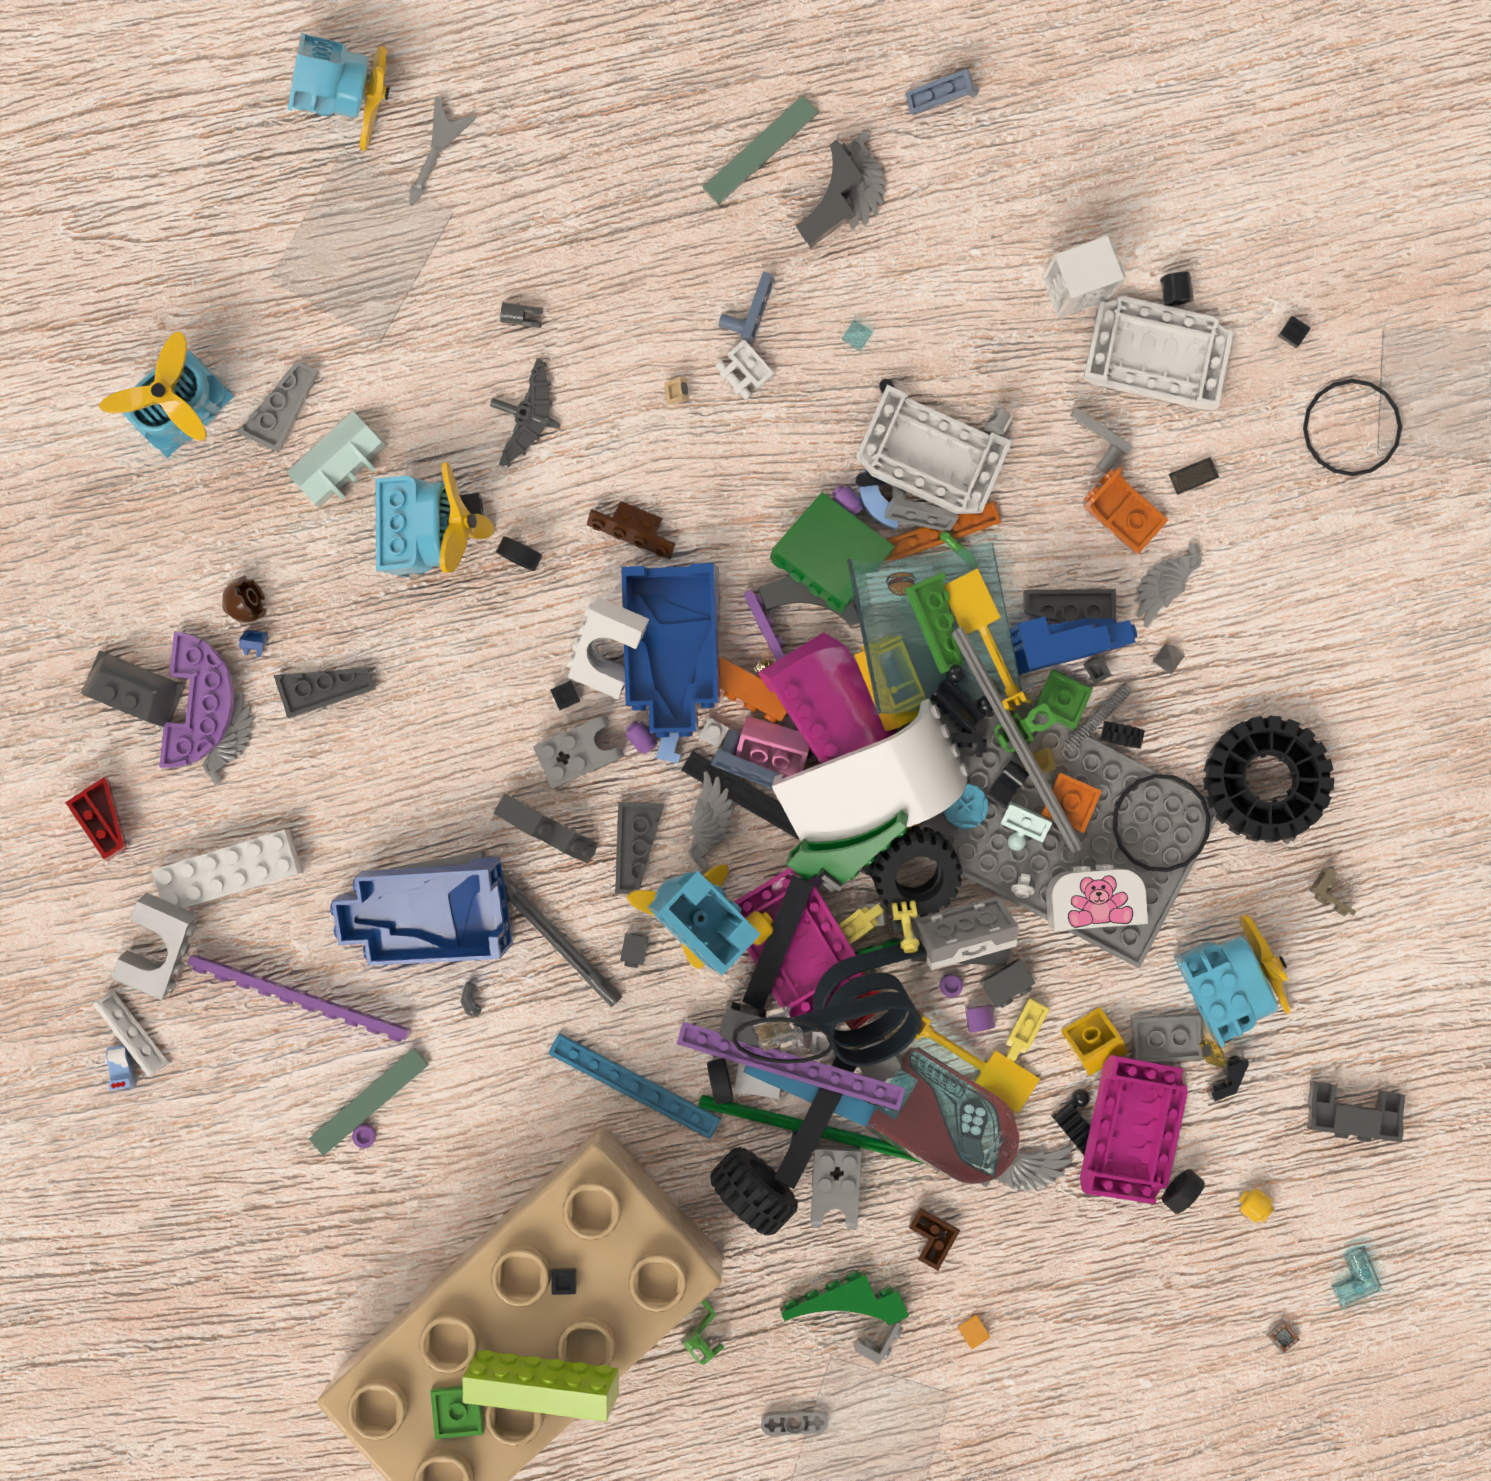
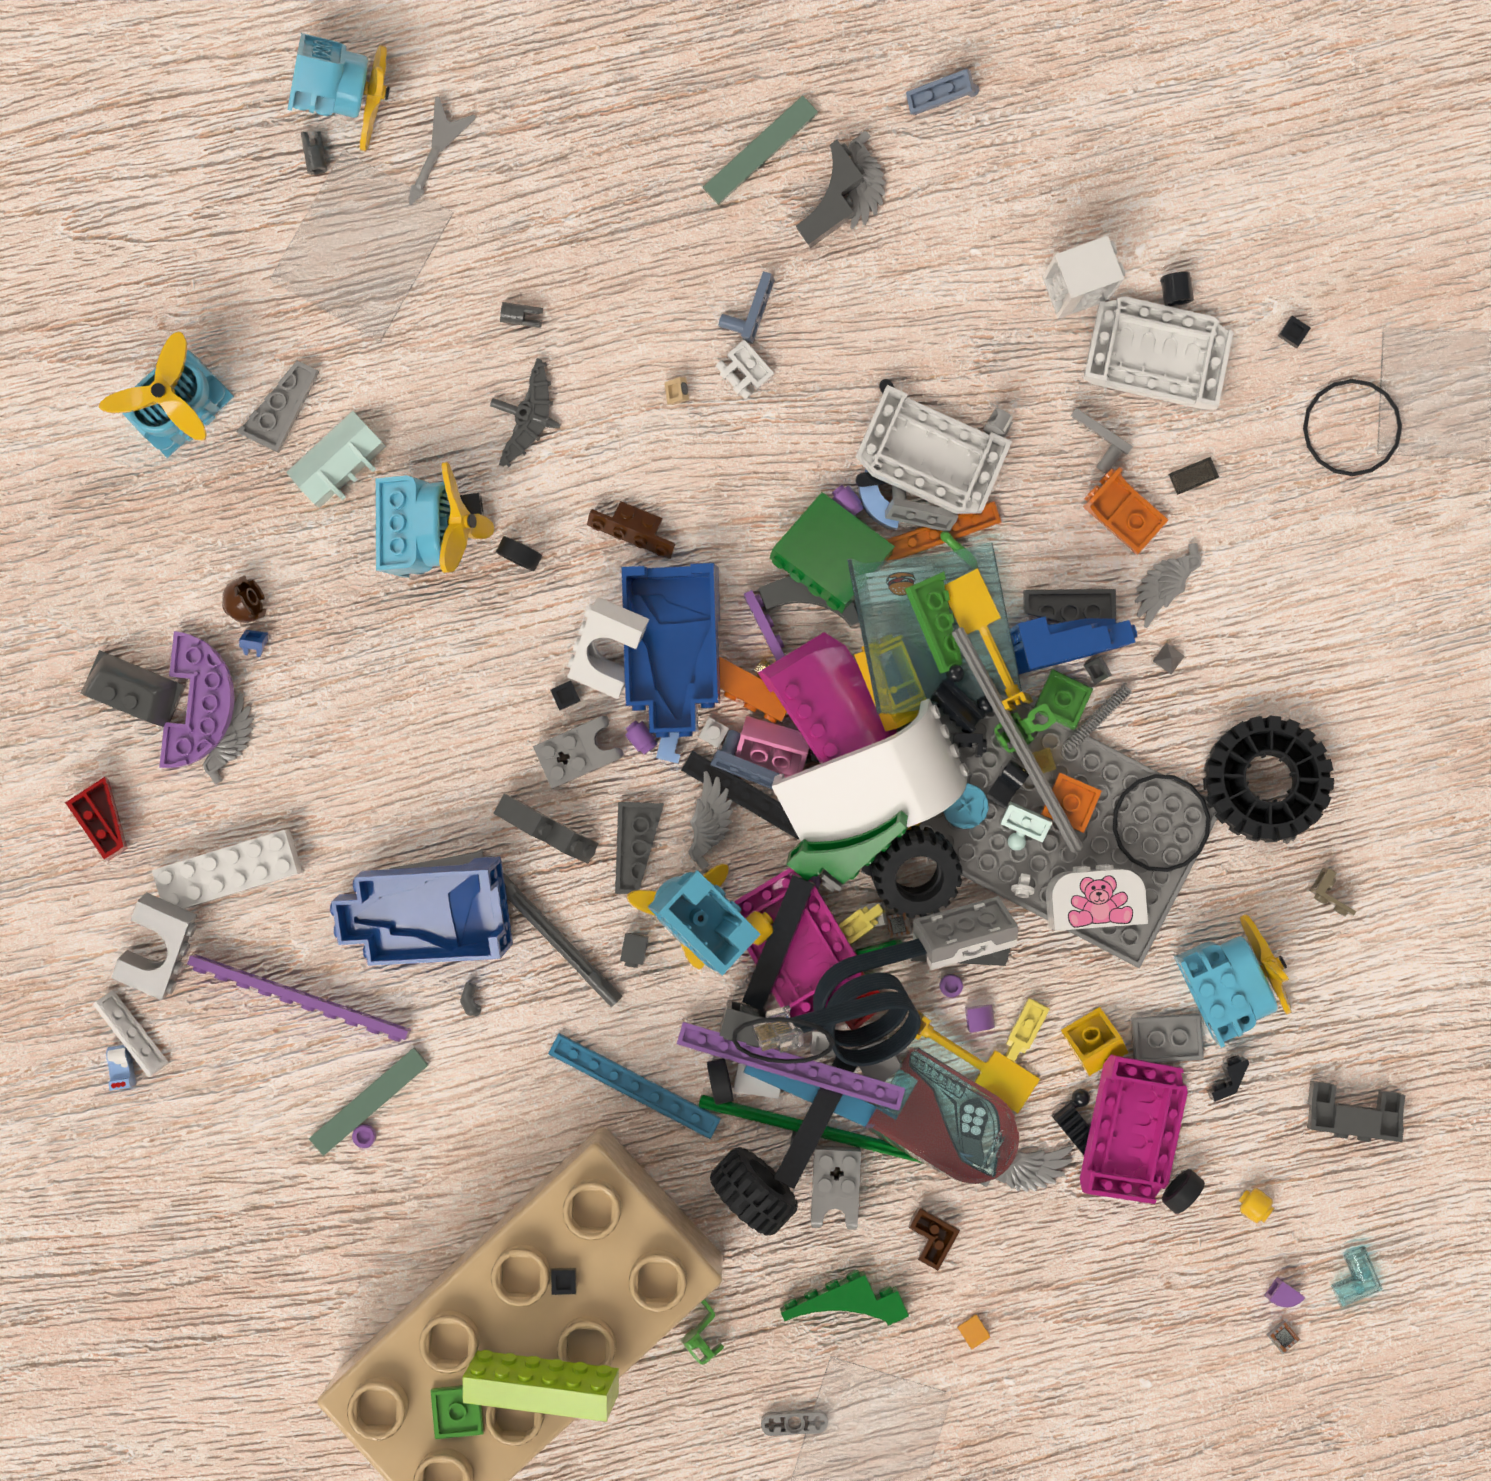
dark grey wing [273,668,376,719] -> none
clear light blue tile [841,319,873,352] -> none
light grey bracket [854,1320,903,1365] -> none
light yellow hinge [891,901,919,953] -> none
dark grey brick [980,958,1035,1008] -> none
black tyre [1100,721,1145,749] -> none
clear yellow plate [1199,1039,1228,1067] -> none
none -> dark grey hinge [301,131,328,175]
none -> medium lavender brick [1264,1277,1305,1308]

